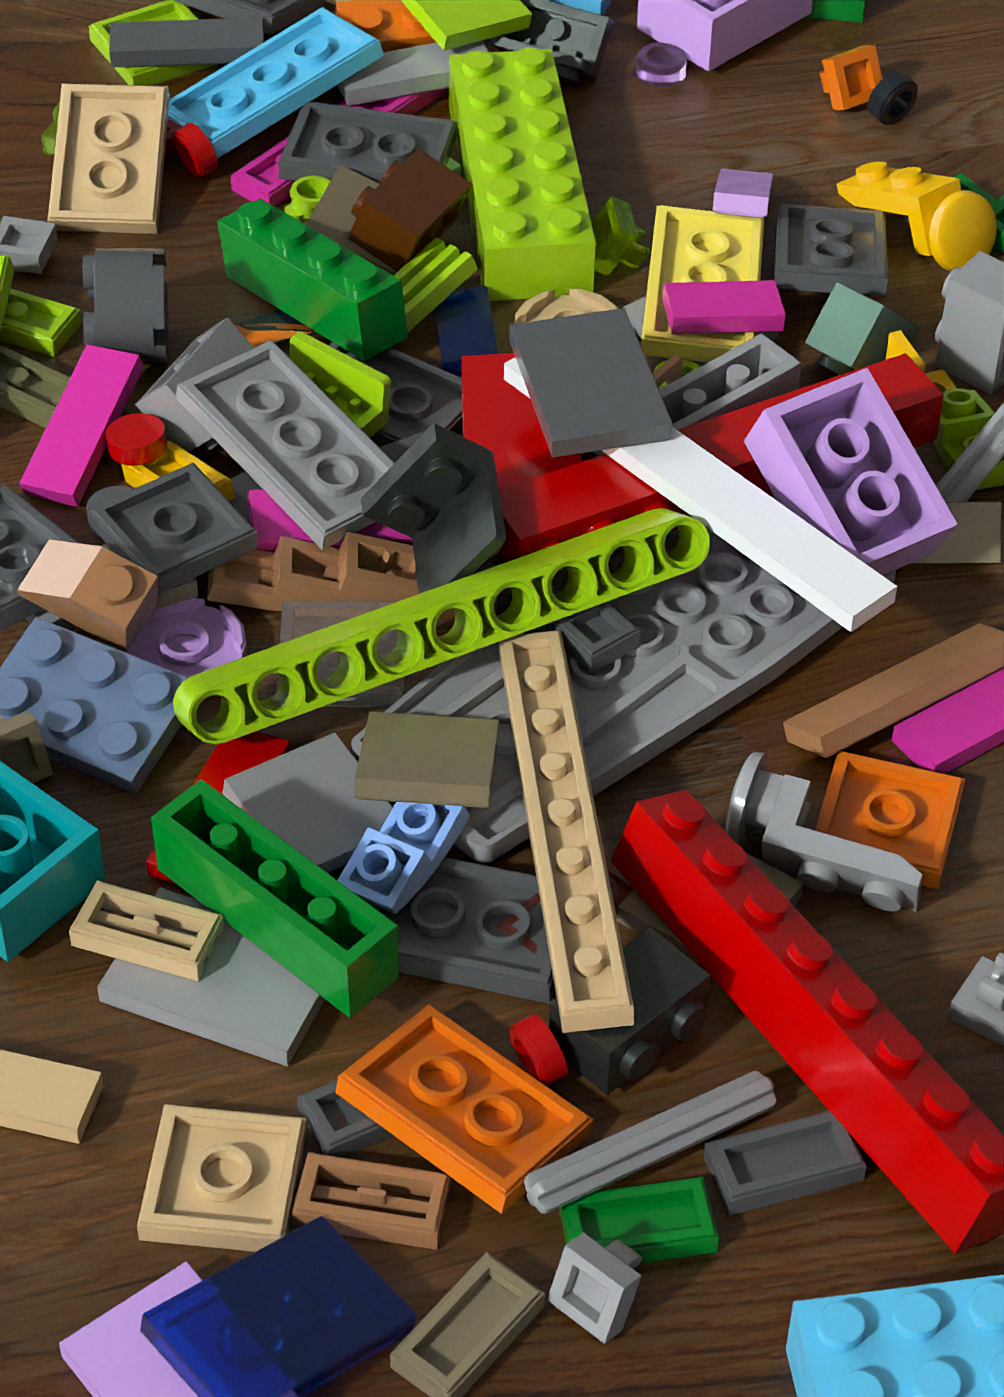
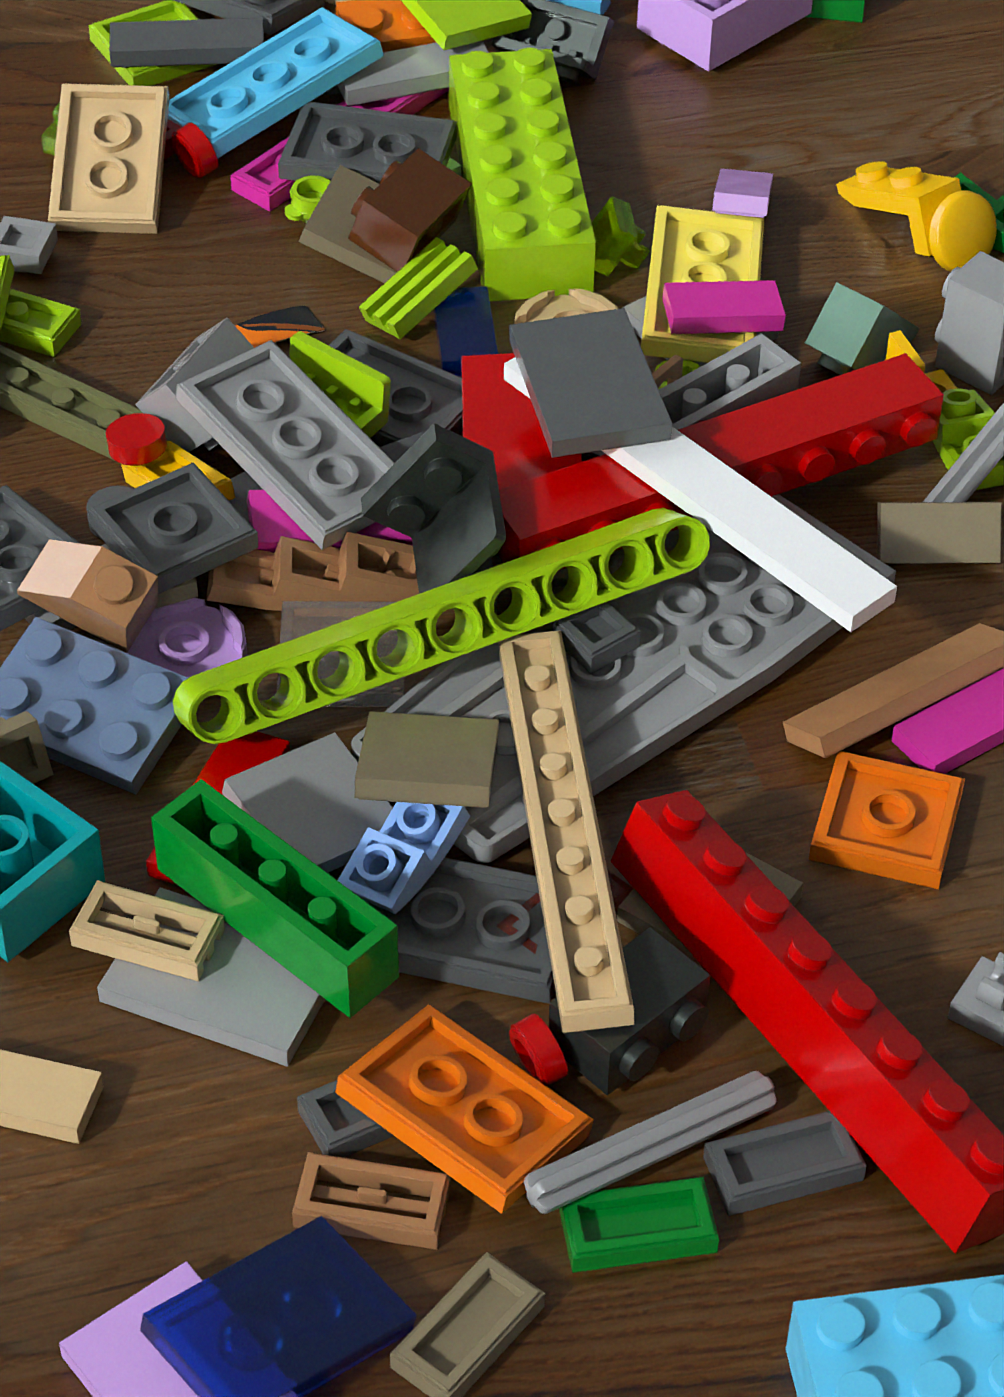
dark pink tile [19,344,144,507] -> none
dark grey brick [83,248,169,363] -> none
tan tile [137,1104,307,1255] -> none
green brick [217,199,408,361] -> none
light grey tile [547,1232,642,1344] -> none
clear purple tile [636,42,687,87] -> none
light grey piece [726,752,922,912] -> none
lavender brick [744,368,958,575] -> none
dark grey tile [774,204,888,297] -> none
orange tile [819,45,882,110] -> none
black tile [867,71,918,125] -> none

